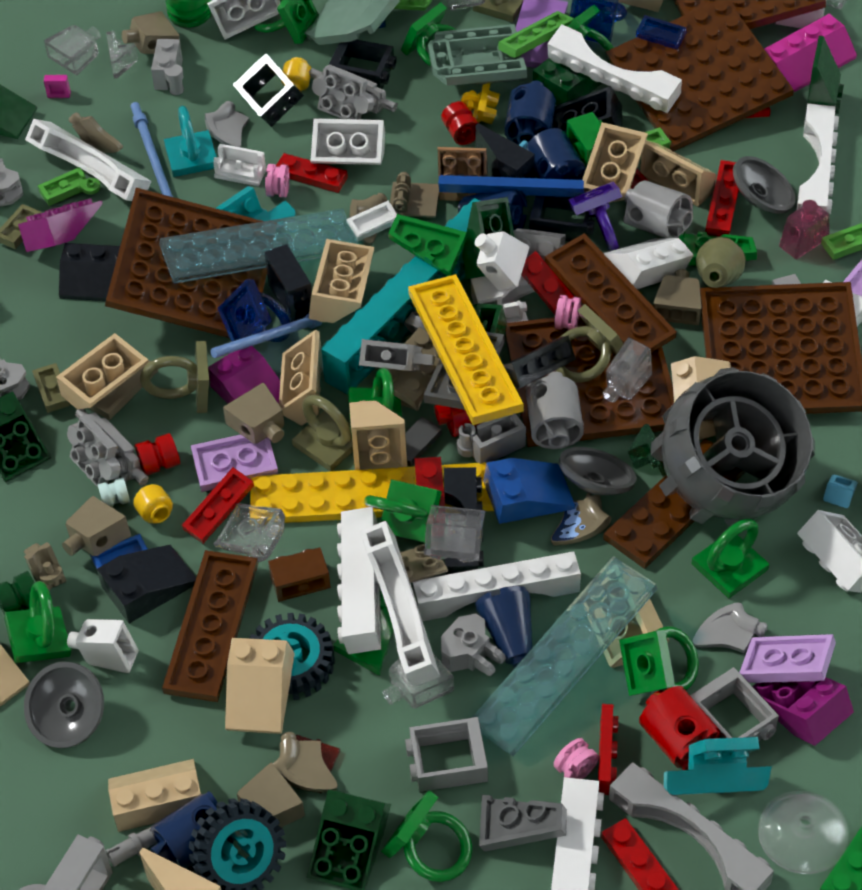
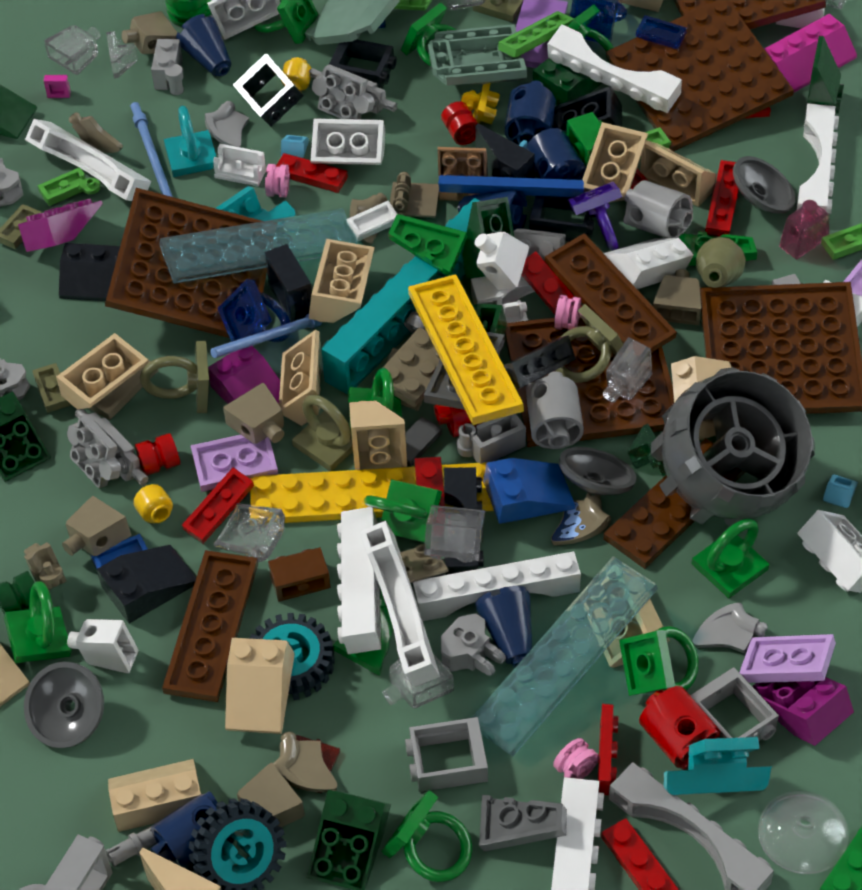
light aqua wheel [97,477,130,507] -> none
light grey hinge [359,339,436,371] -> none
none -> dark blue cone [176,14,232,76]
none -> medium azure slope [281,135,309,158]

